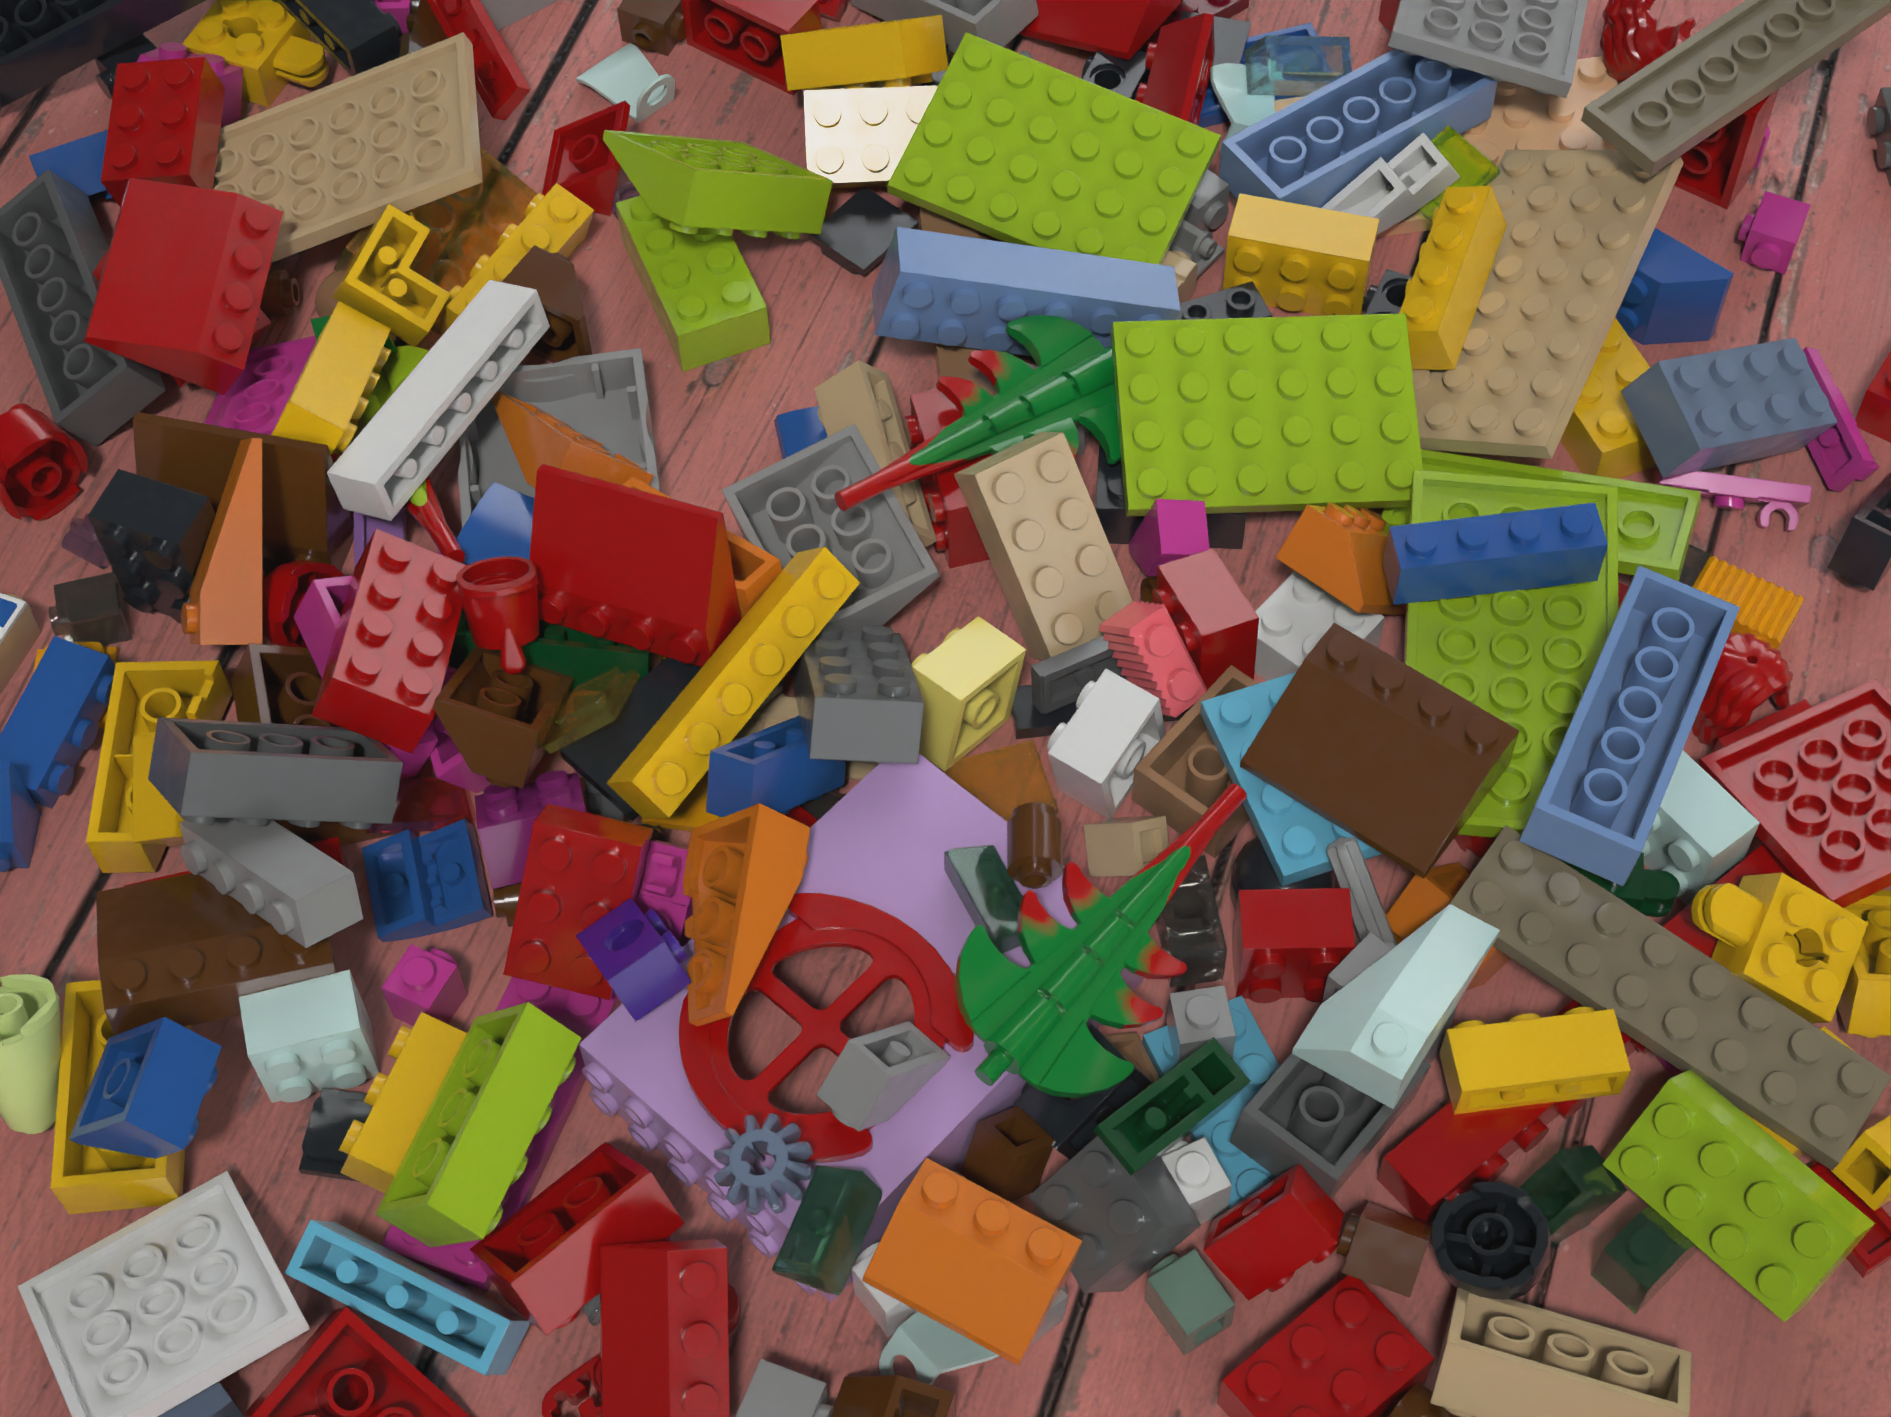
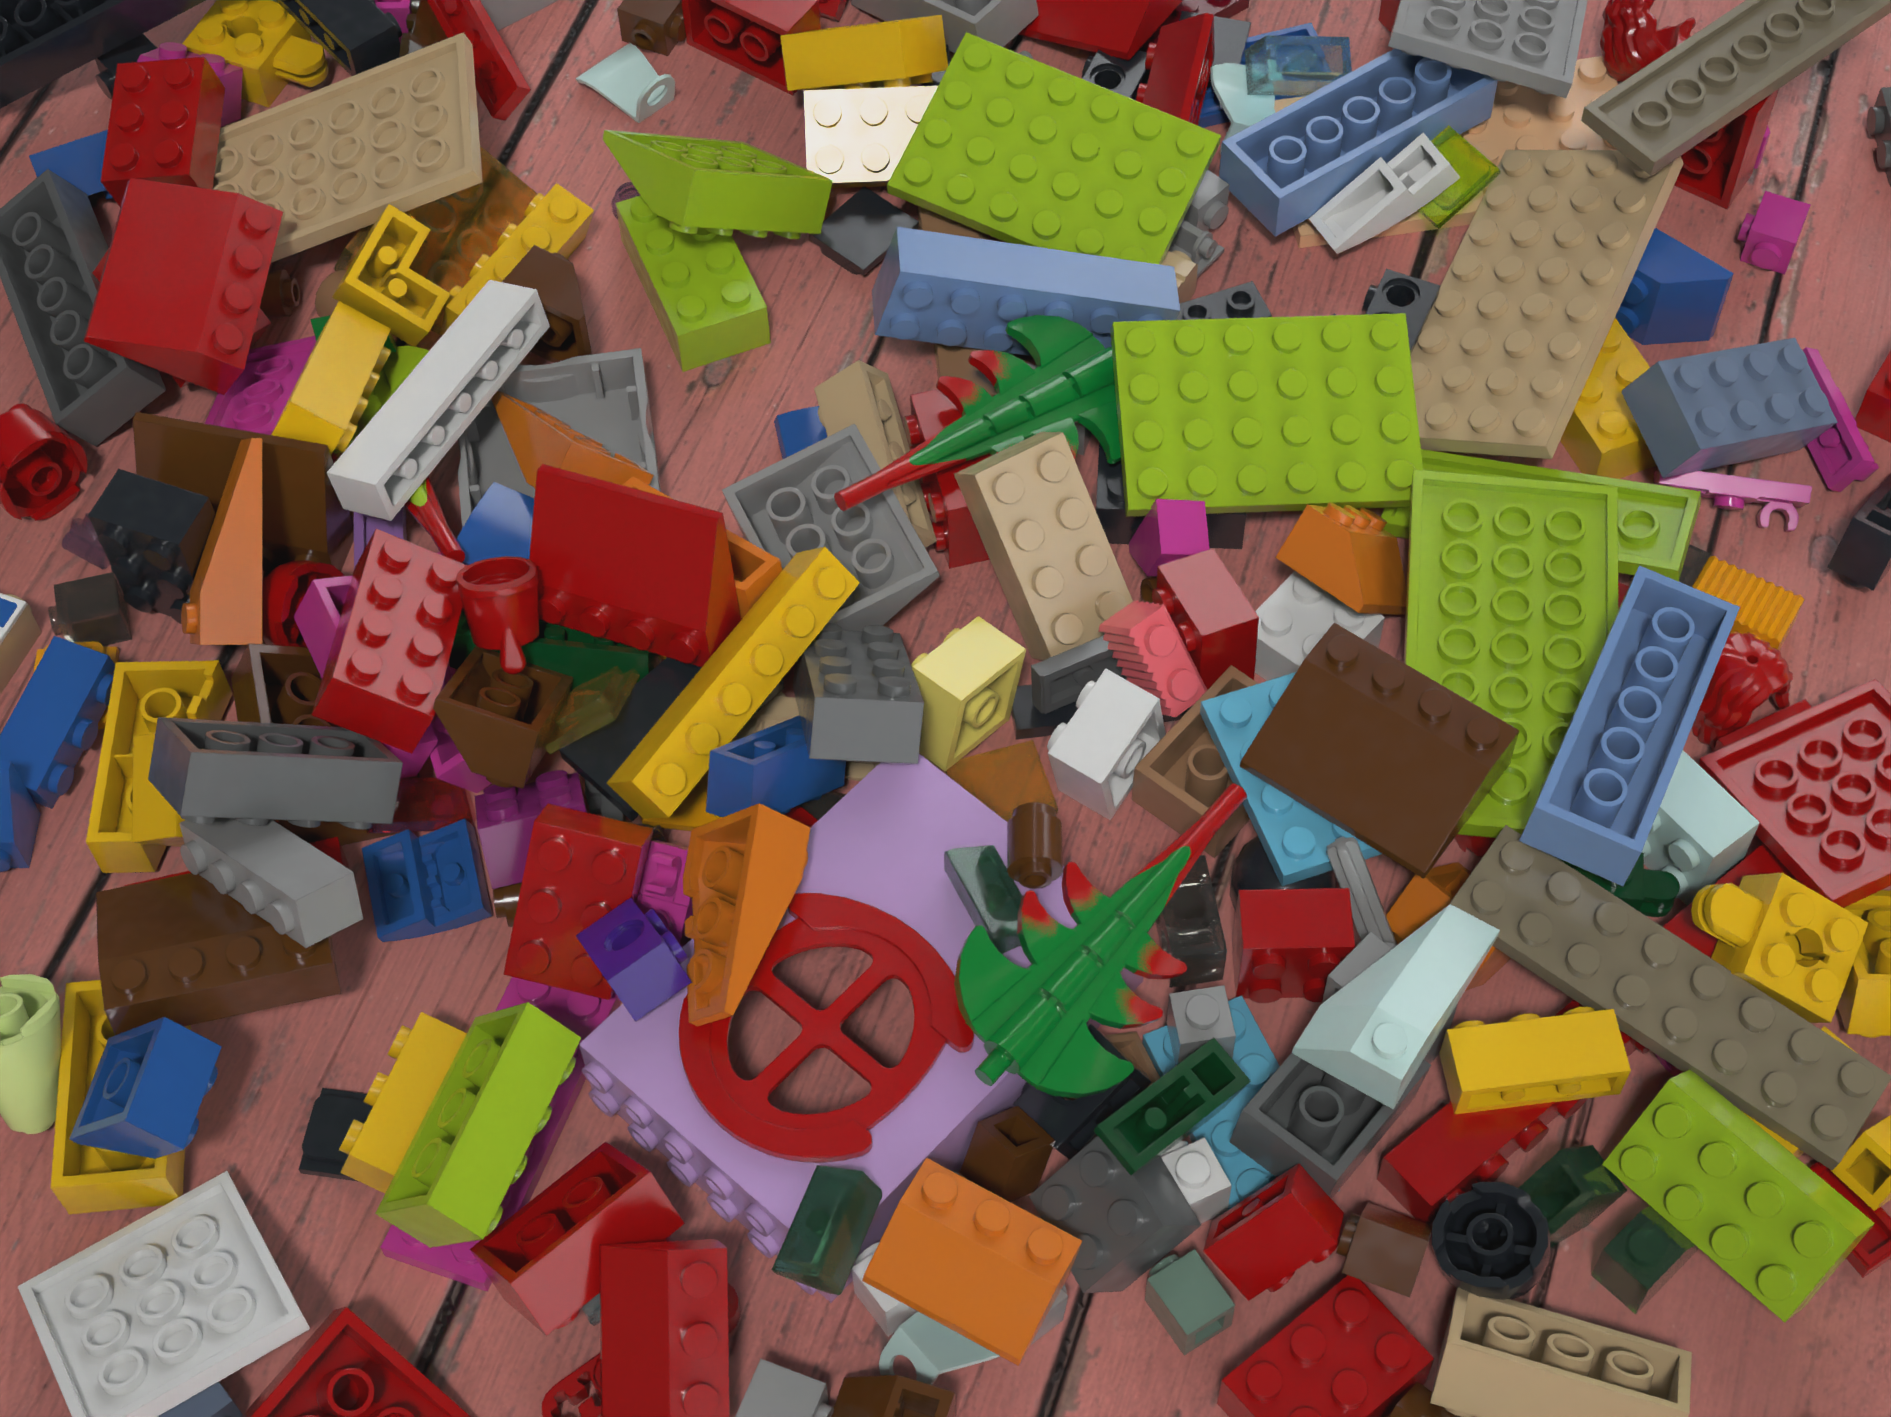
light aqua brick [238,970,380,1103] -> none
medium azure brick [285,1220,531,1376] -> none
dark pink brick [381,944,468,1026] -> none
red slope [542,100,631,216] -> none
sand blue gear [714,1113,814,1215] -> none
light grey slope [816,1021,950,1131] -> none
tan panel [1084,816,1169,877] -> none
yellow brick [1222,193,1379,316] -> none
blue brick [1383,503,1608,605] -> none
yellow brick [1399,186,1507,370] -> none

